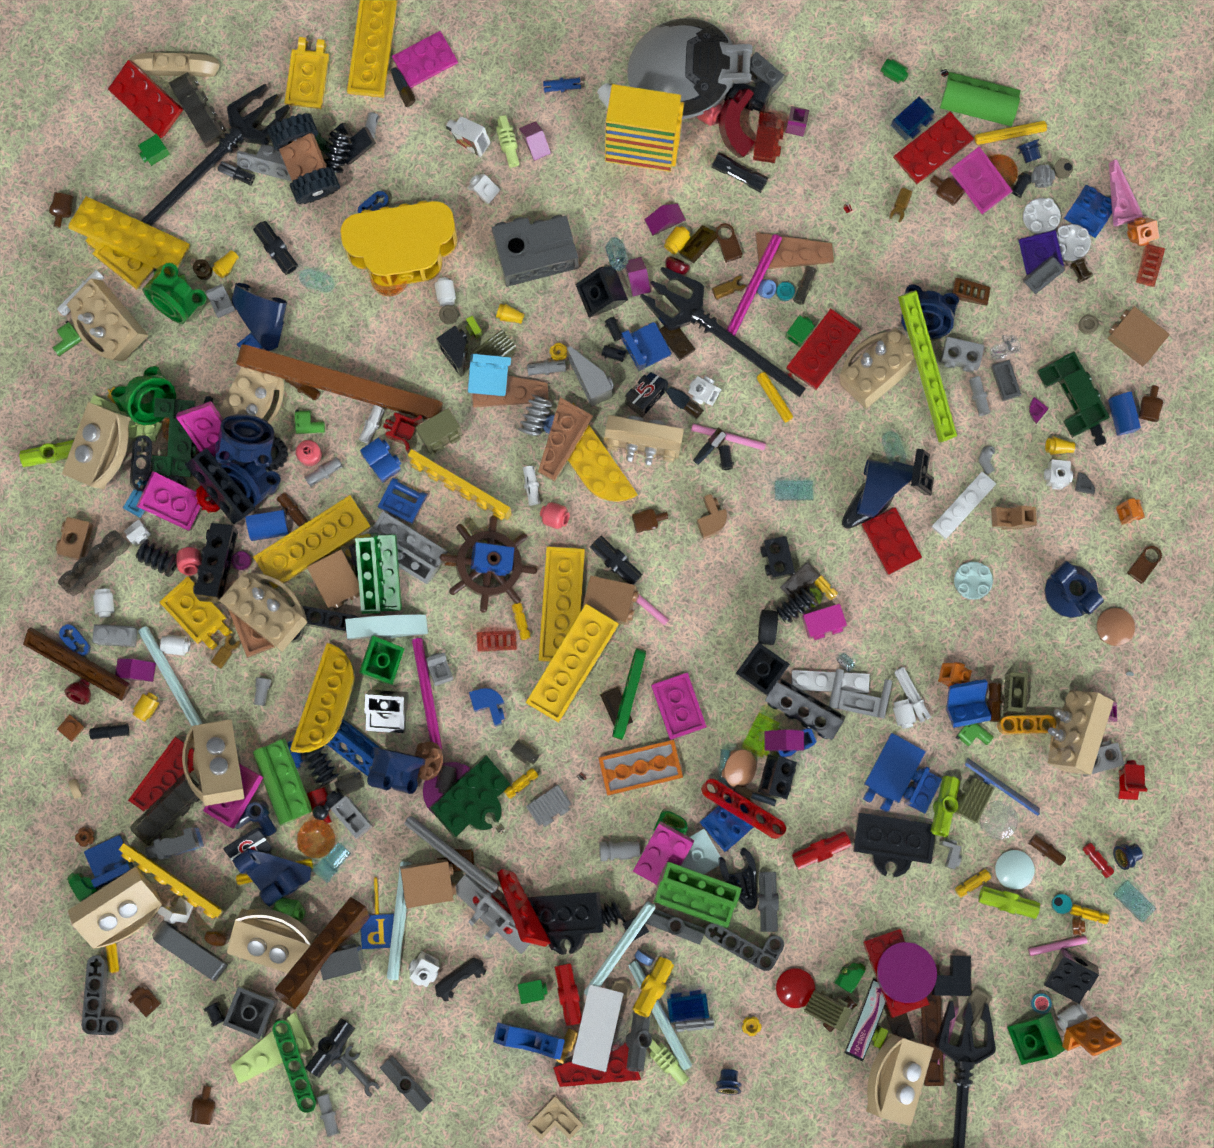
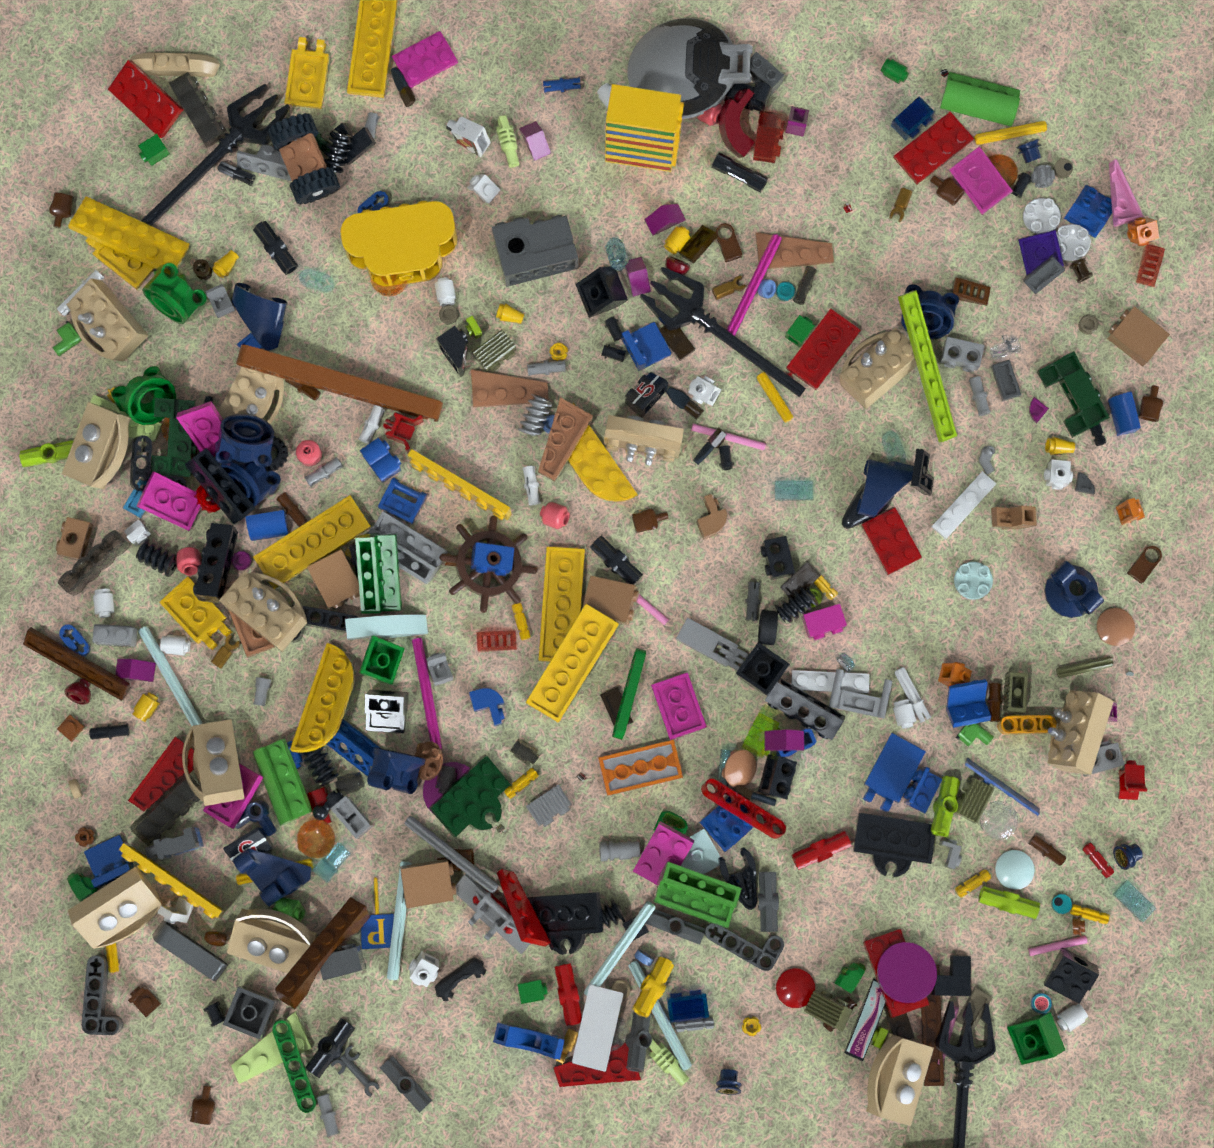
bright green piece [295,409,325,434] -> none
olive brick [415,408,463,454] -> none
medium azure bracket [468,354,511,396] -> none
tan plate [527,1096,584,1140] -> none
light grey slope [567,346,614,407] -> none
orange bracket [1062,1016,1122,1056] -> none
none -> light grey hinge [676,618,748,671]
none -> dark grey pin [745,582,761,621]
none -> olive axle [1056,657,1113,678]

